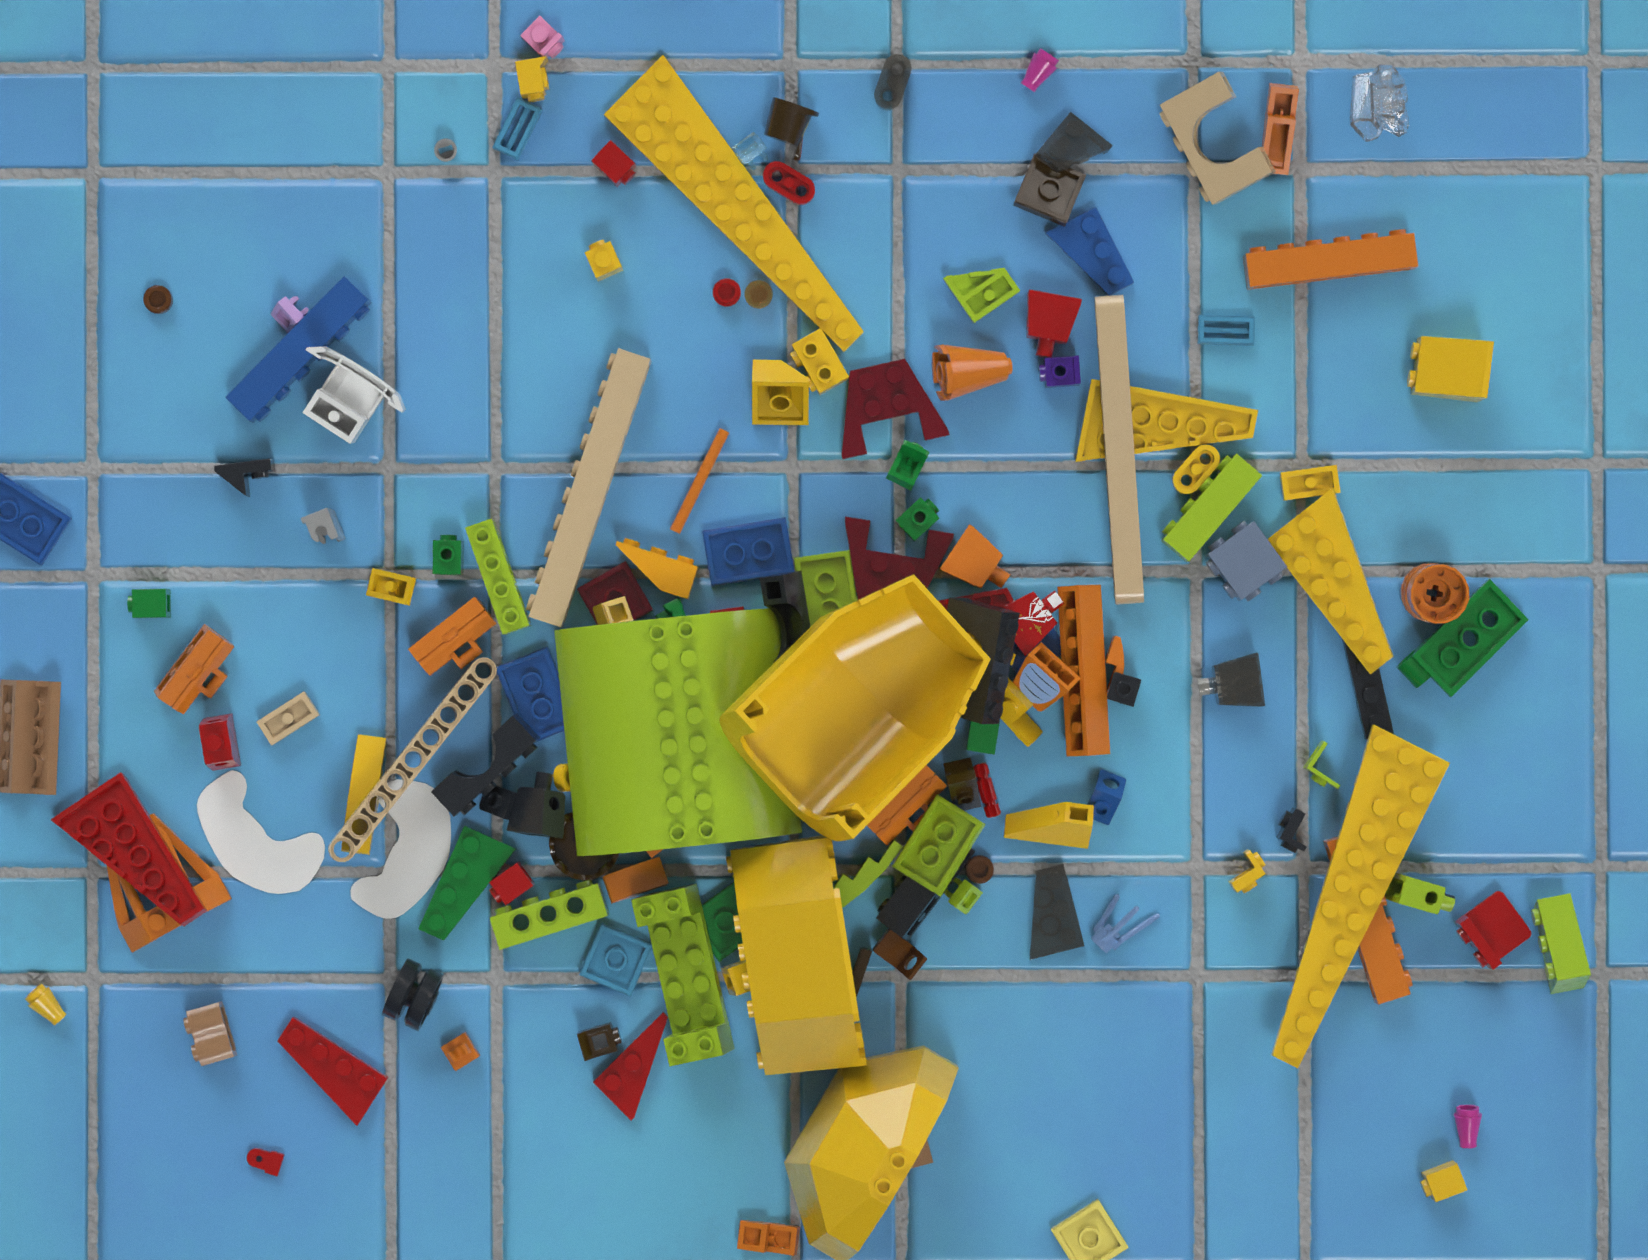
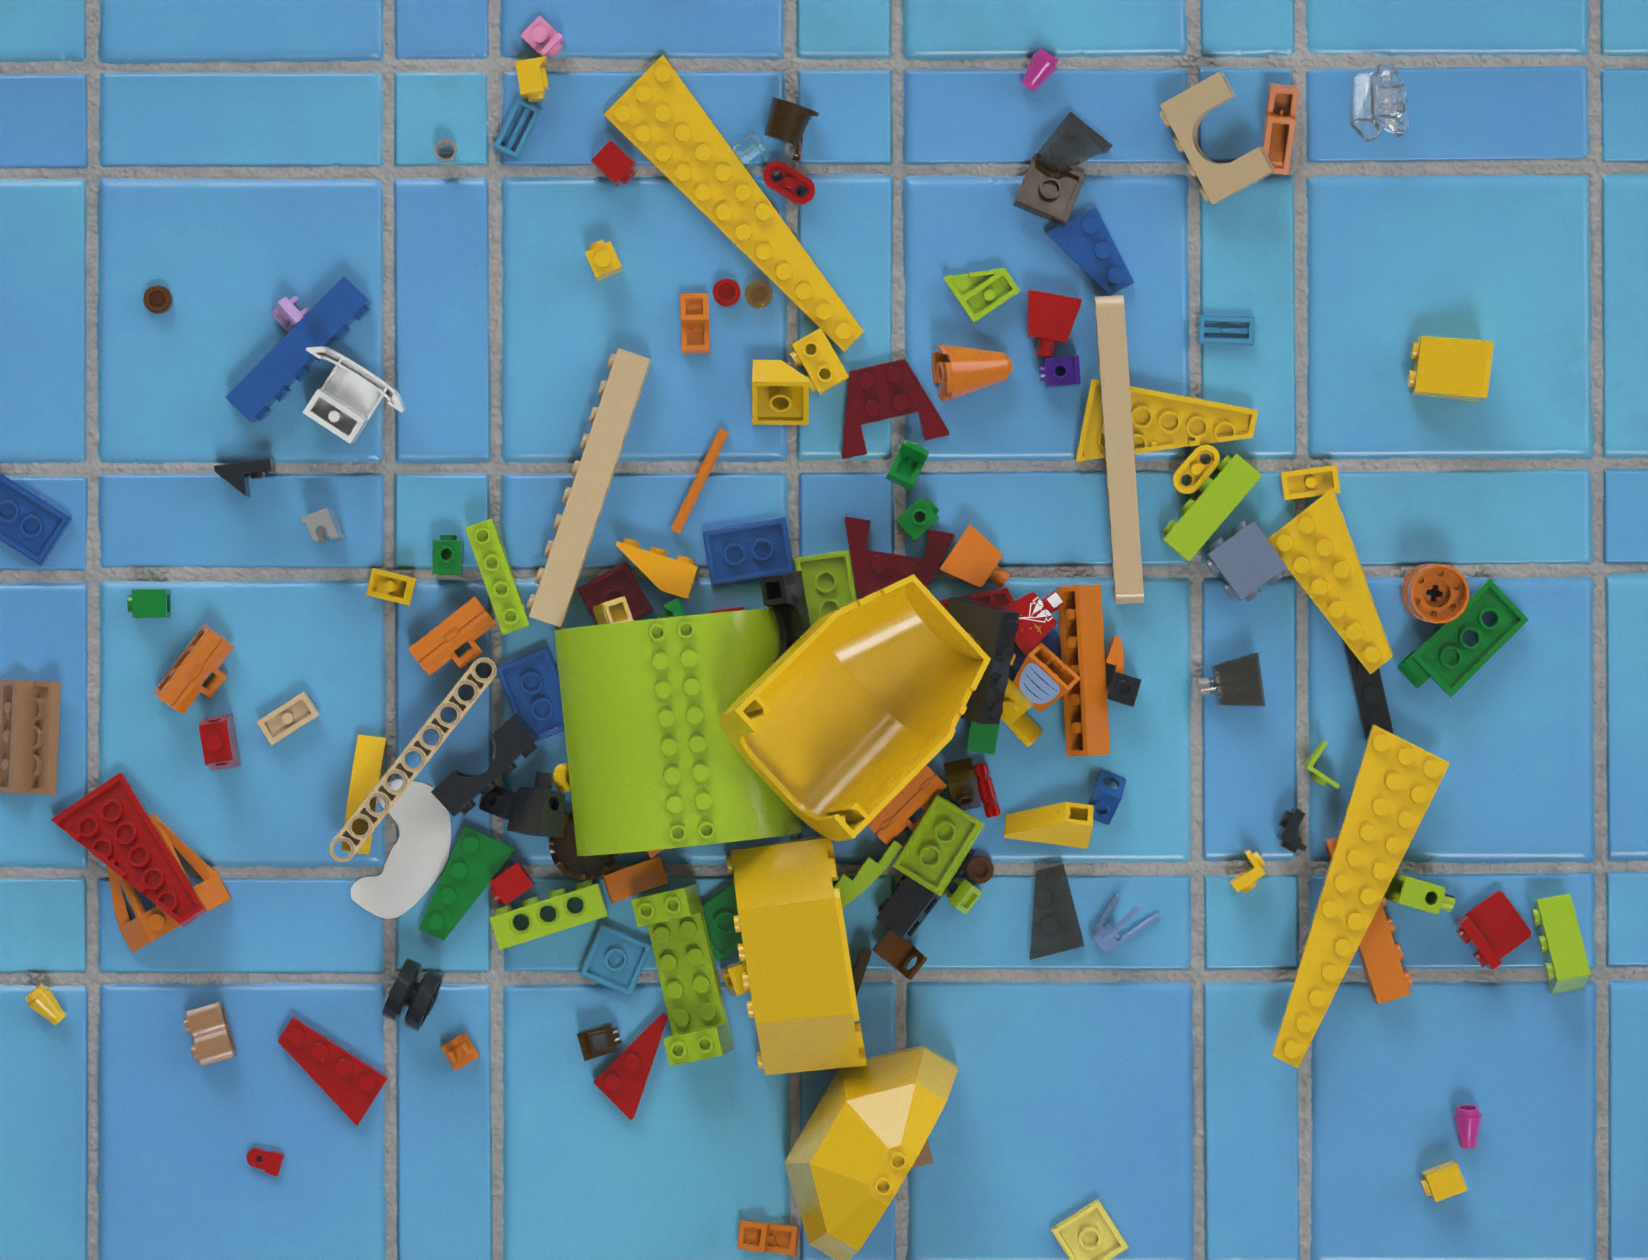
white sticker [197,770,325,894] -> none
clear smoke plate [874,54,912,111] -> none
orange brick [1243,229,1418,290] -> none
none -> orange slope [680,293,710,355]

